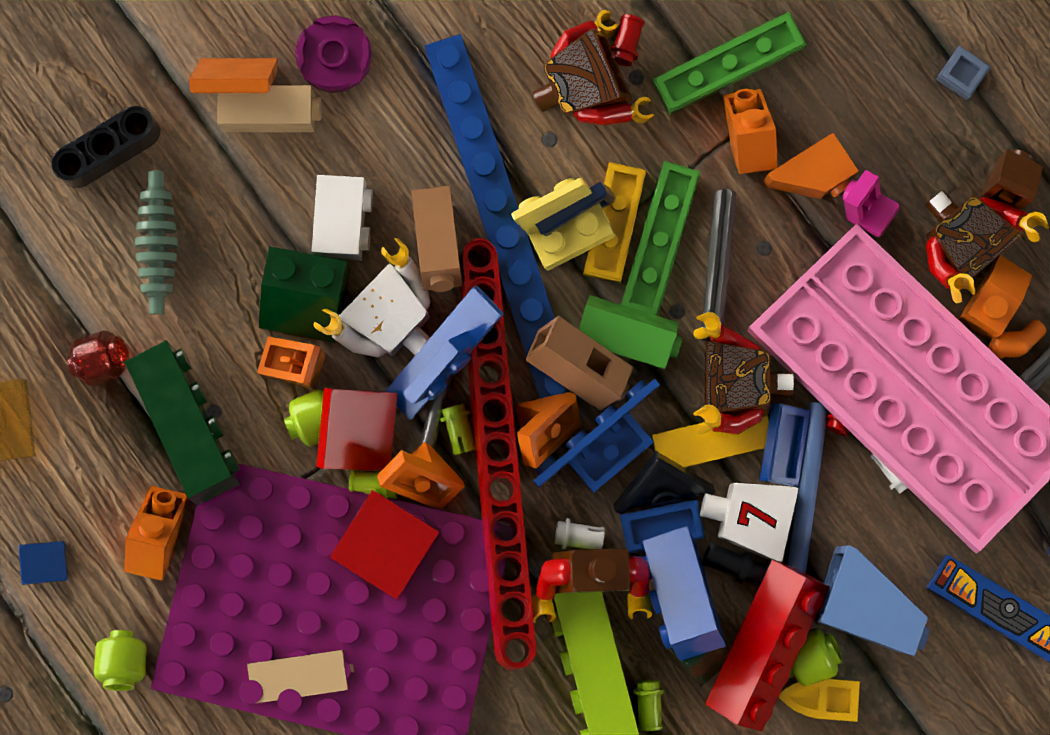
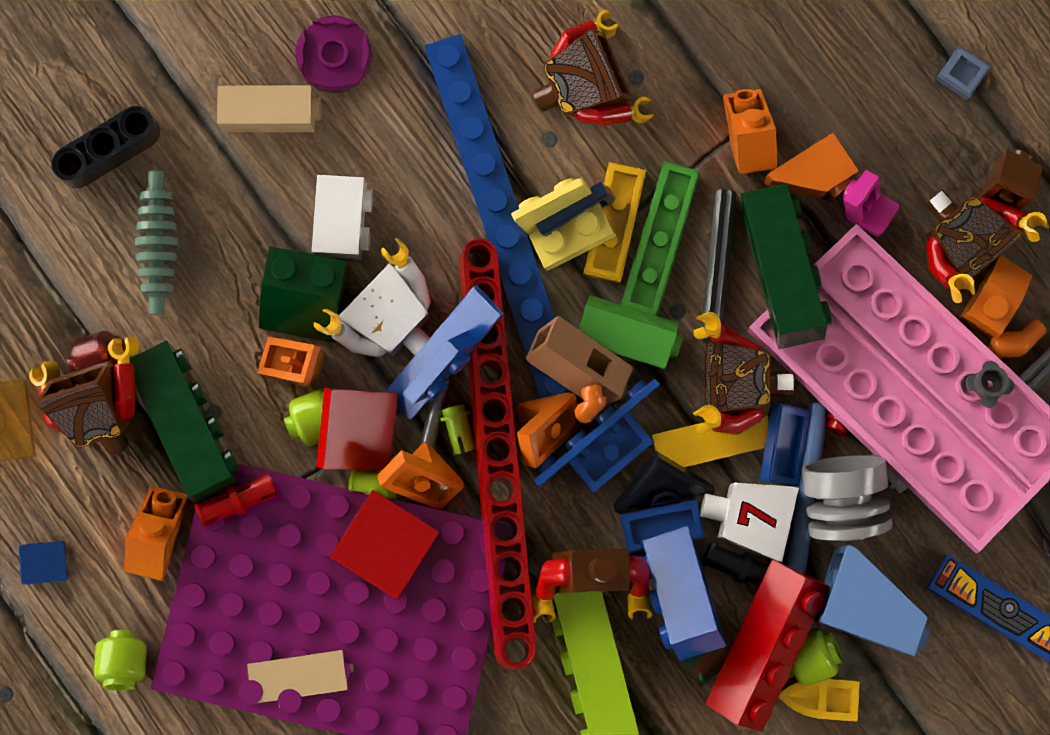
orange tile [189,58,278,93] -> none
medium nougat brick [411,186,463,292] -> none
white pin [554,518,605,550] -> none
red pin [610,14,645,67] -> none
lime pin [633,679,665,731] -> none
bright green tile [652,12,807,116] -> none
none -> torso [29,336,139,456]
none -> red pin [195,473,279,527]
none -> orange arm [574,384,606,424]
none -> dark green brick [741,183,832,350]
none -> light grey wheel [802,455,893,541]
none -> dark grey plate [966,361,1014,408]

